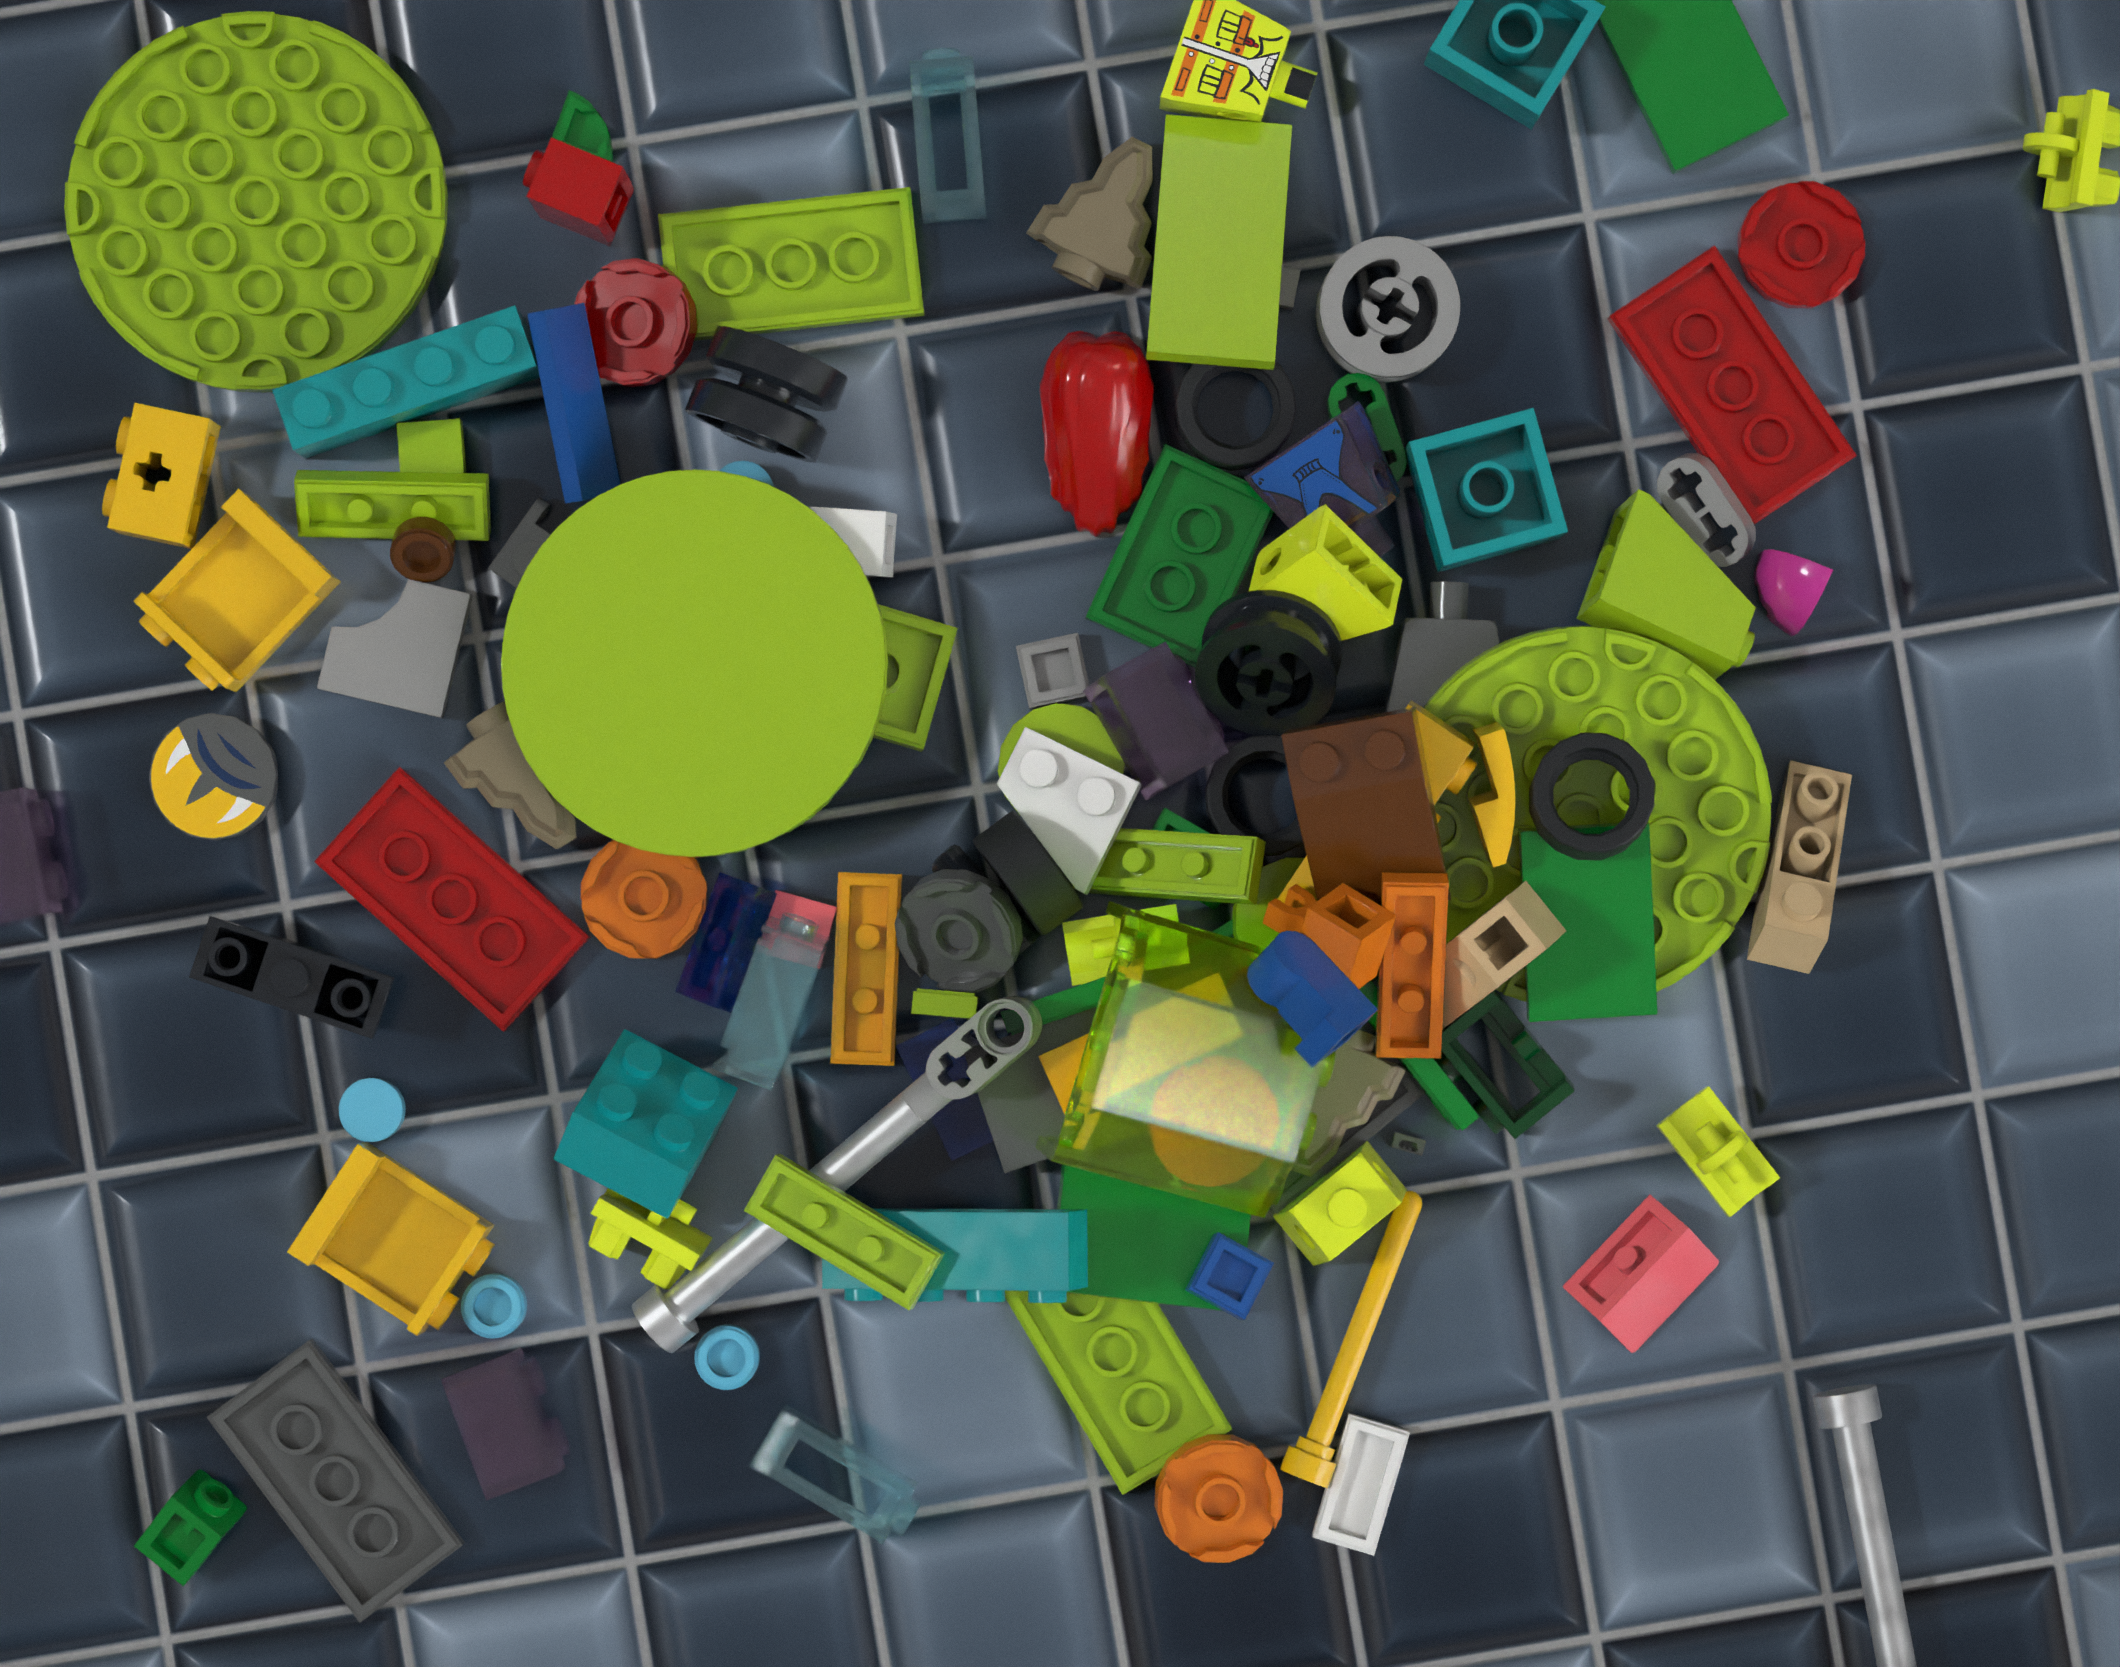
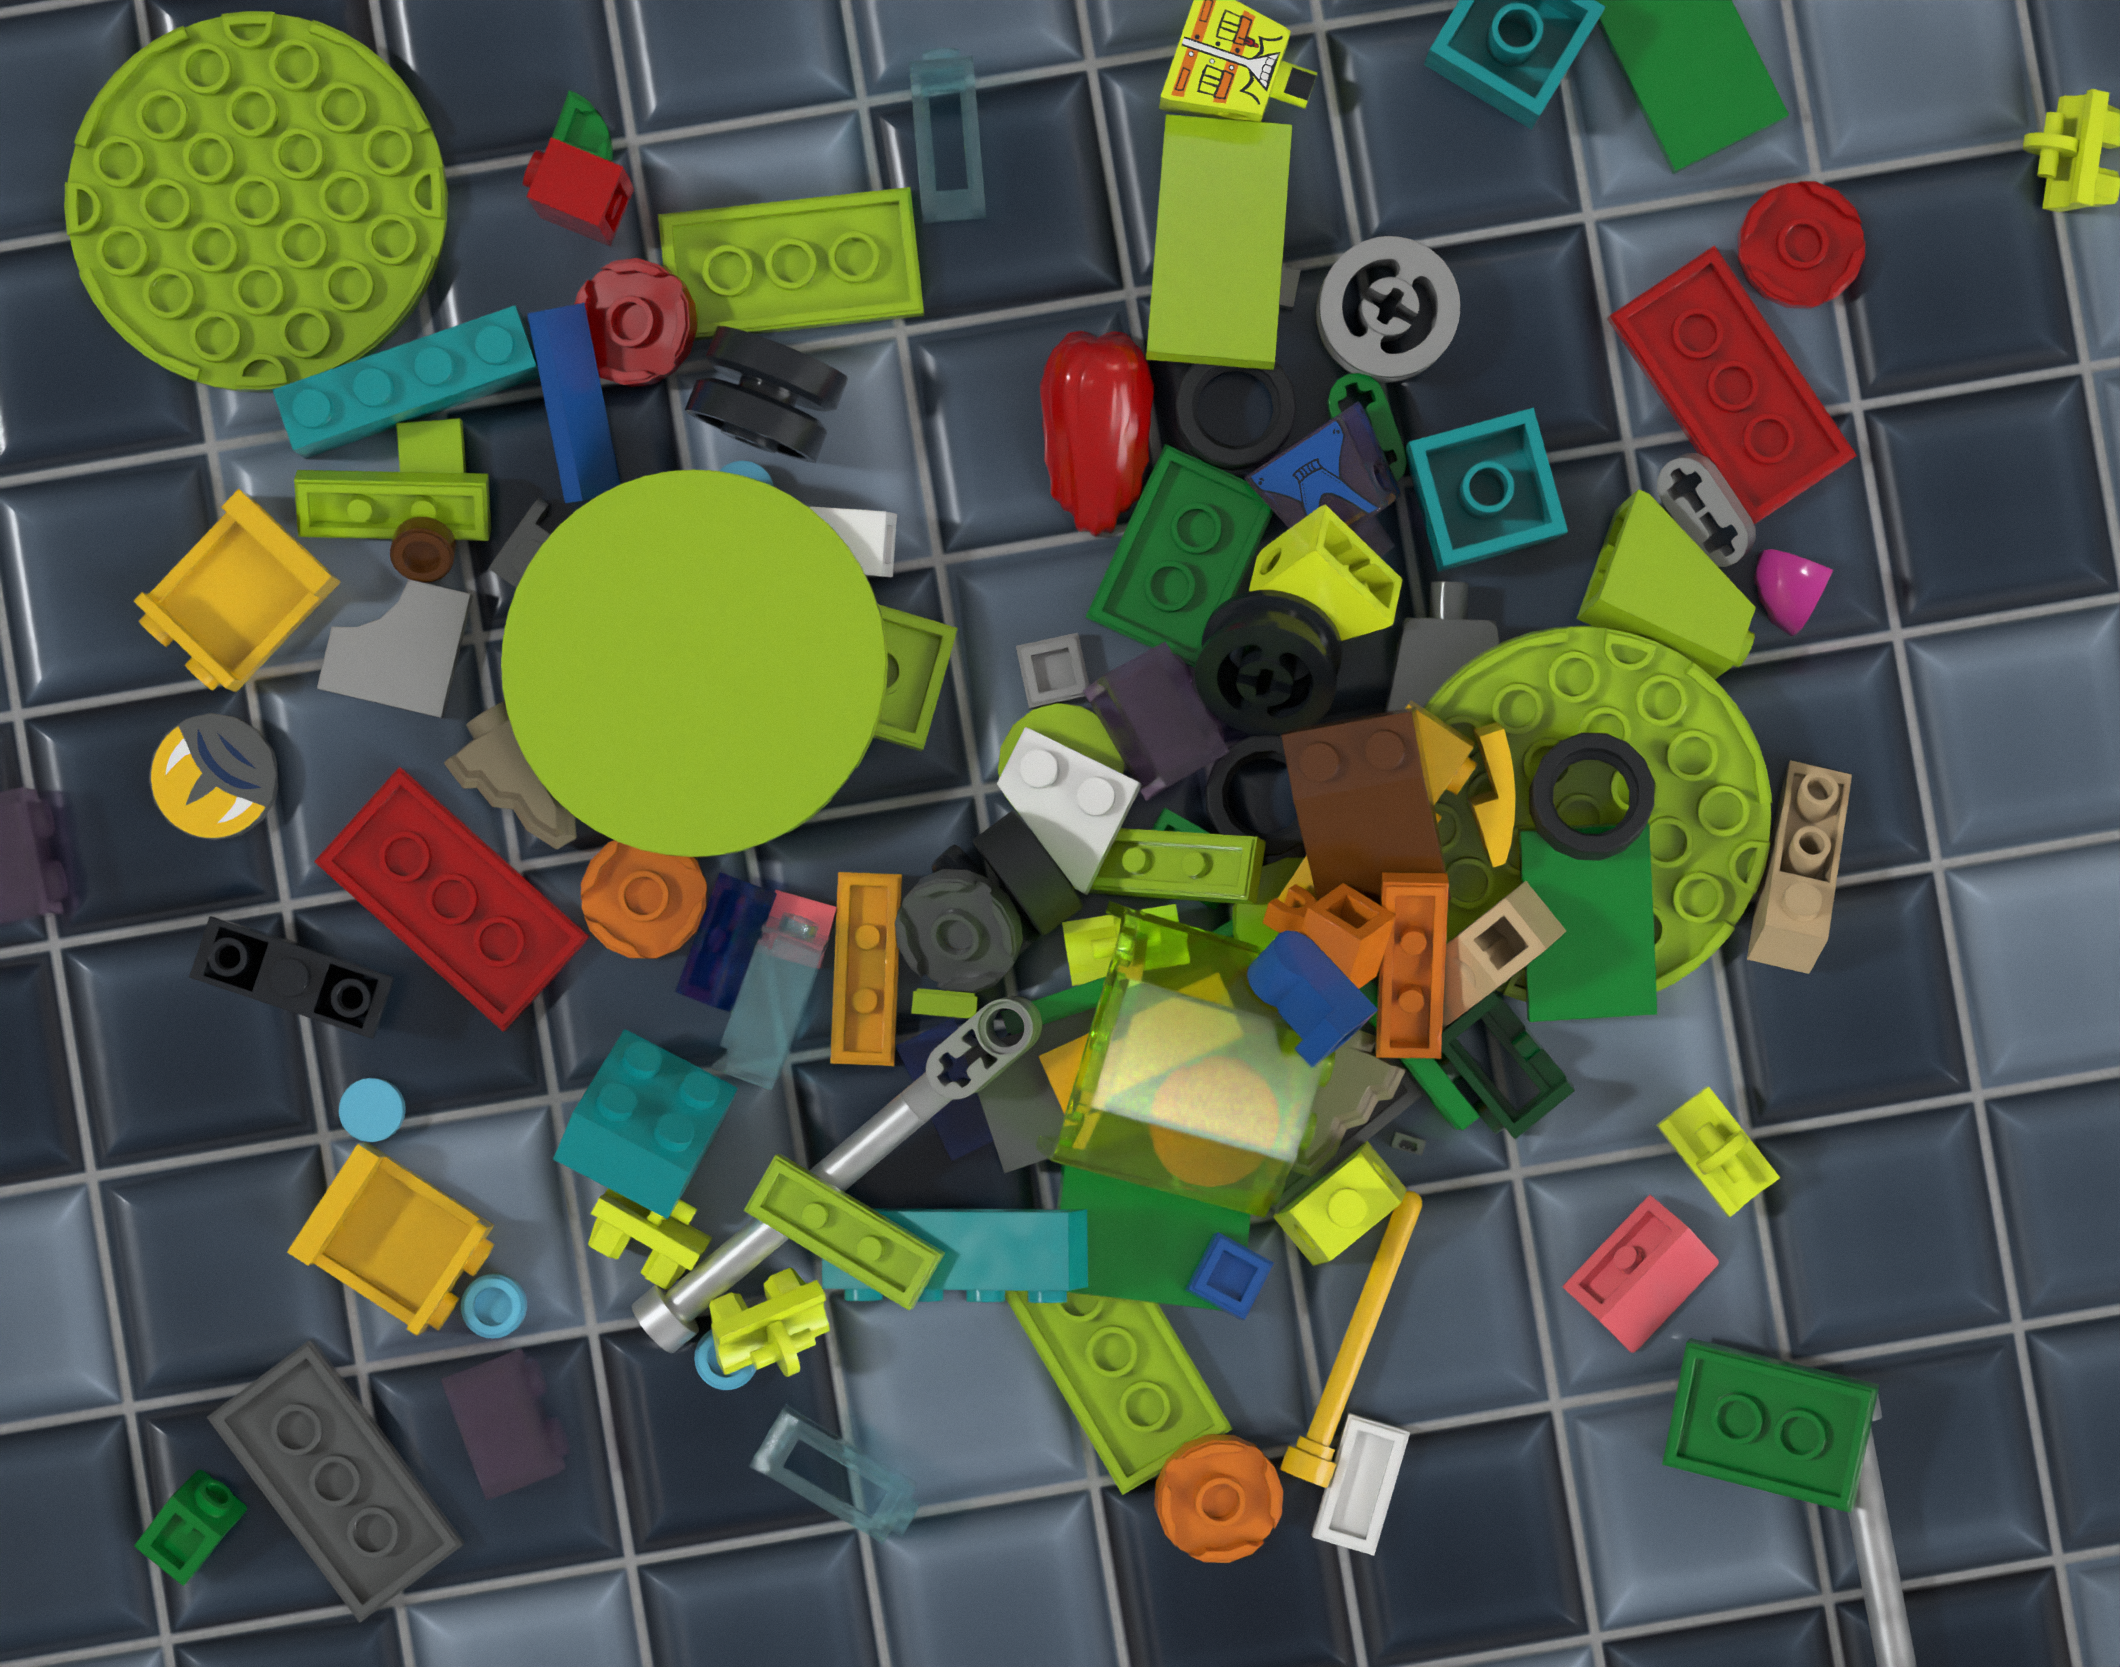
yellow brick [102,403,221,549] -> none
dark tan rock [1026,137,1153,291] -> none
none -> neon yellow hips [709,1267,830,1377]
none -> green tile [1662,1338,1880,1513]

